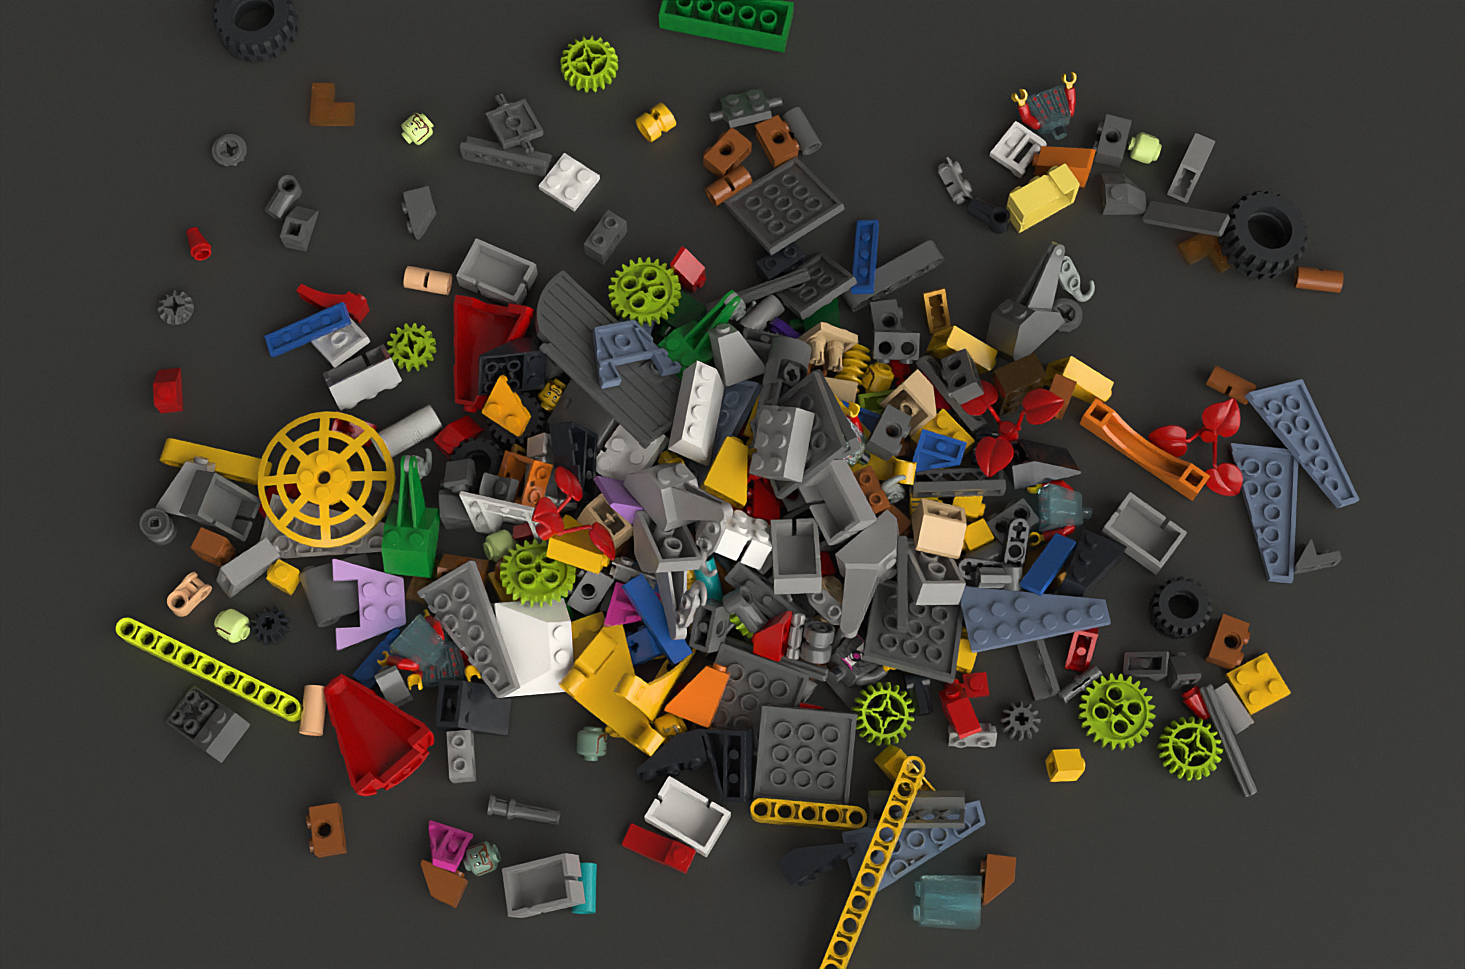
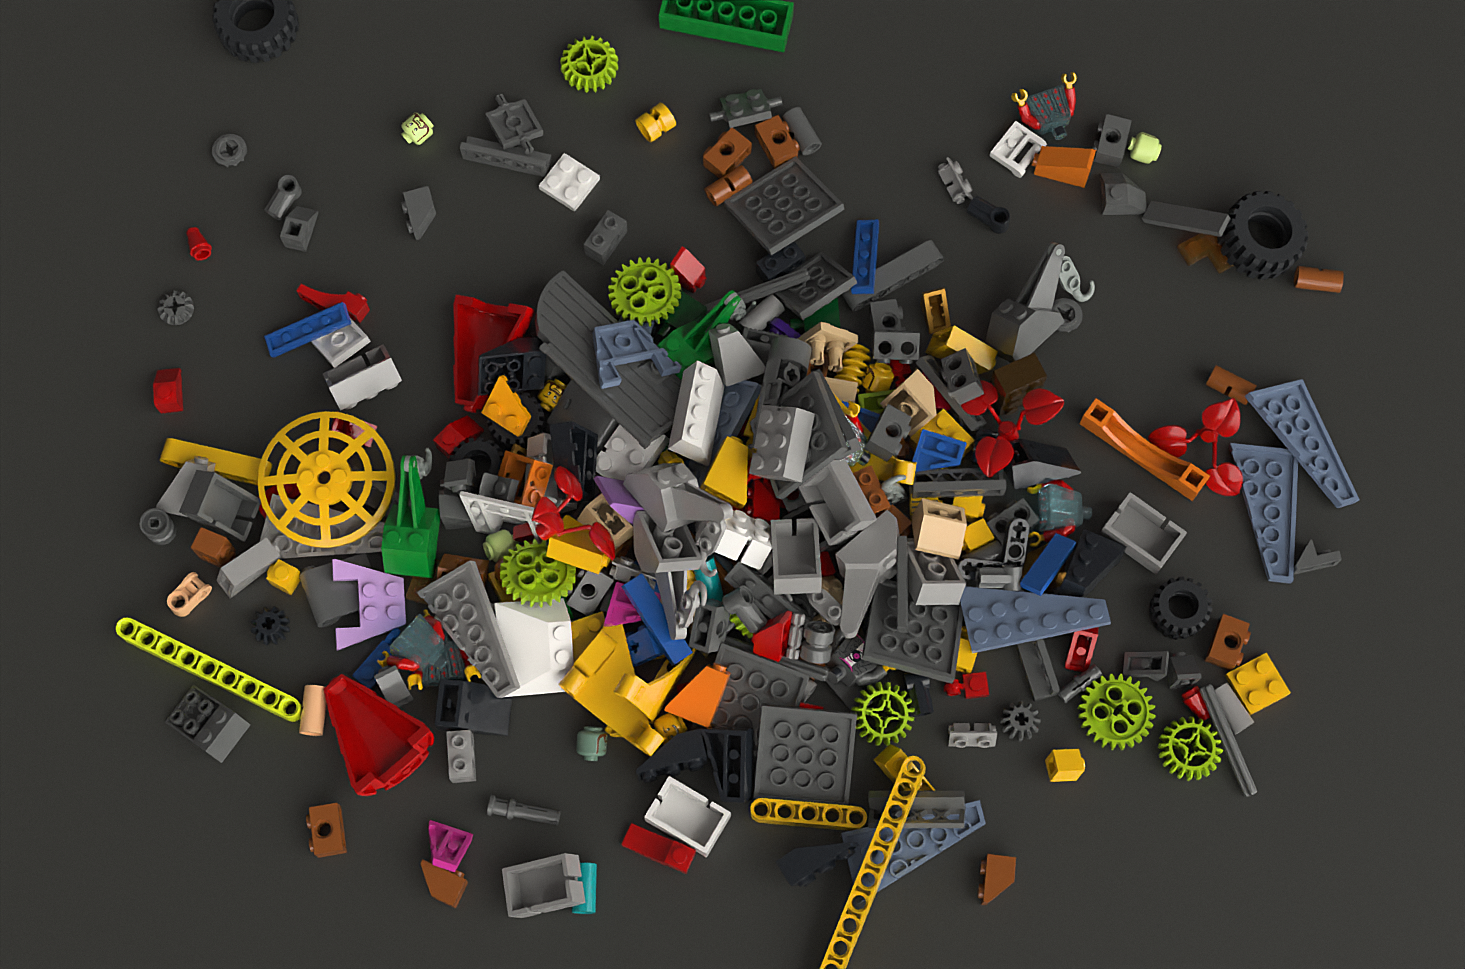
yellowish green head [214,609,250,643] -> none
clear orange plate [310,83,355,126] -> none
white piece [370,405,443,462] -> none
lime gear [387,323,437,372] -> none
light nougat pin [404,266,452,295] -> none
light grey piece [456,238,538,307] -> none
sand green head [463,841,501,876] -> none
clear light blue slope [914,875,982,930] -> none
red slope [938,684,982,739] -> none
light yellow piece [1006,163,1080,233] -> none
yellow slope [1044,356,1114,404] -> none
dark orange brick [1049,374,1077,420] -> none
light grey slope [1167,133,1216,203] -> none

